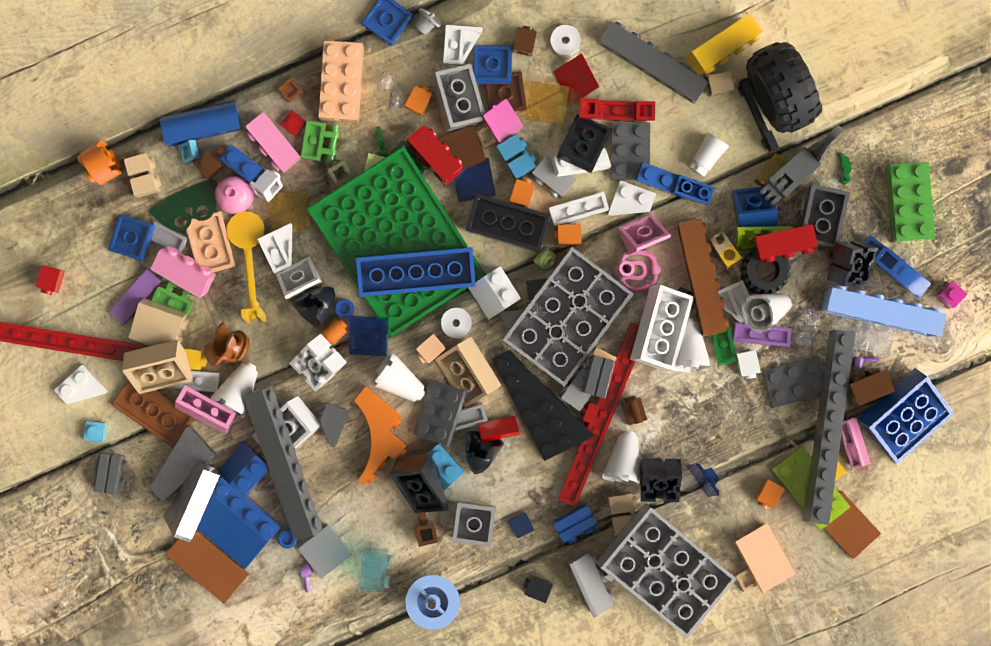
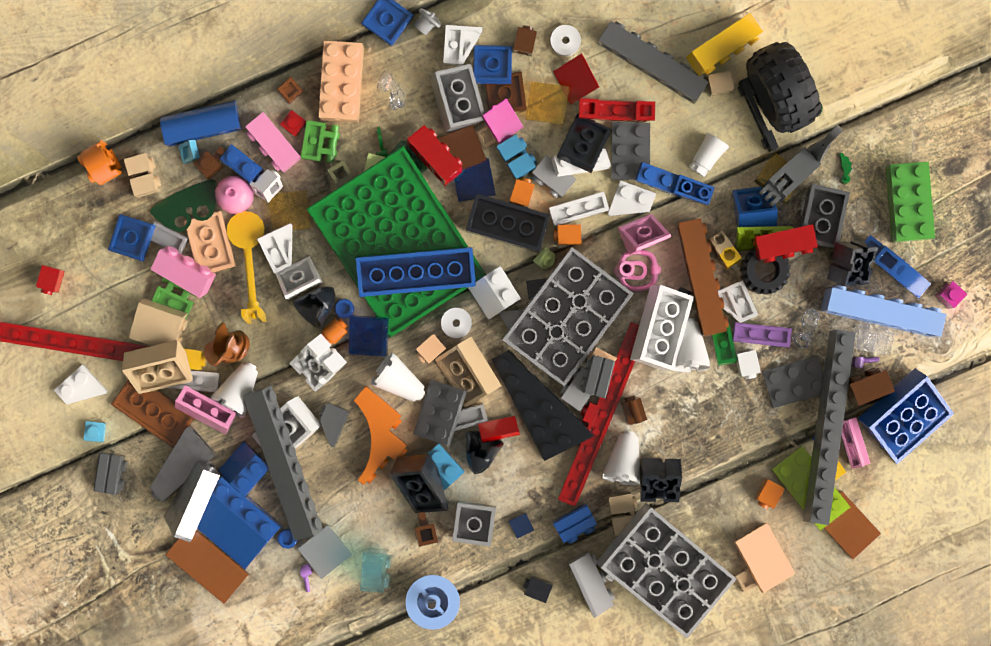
medium lavender tile [109,269,162,325] -> none
orange brick [405,85,433,117] -> none
clear blue piece [686,463,720,497] -> none
white cone [741,294,792,333] -> none

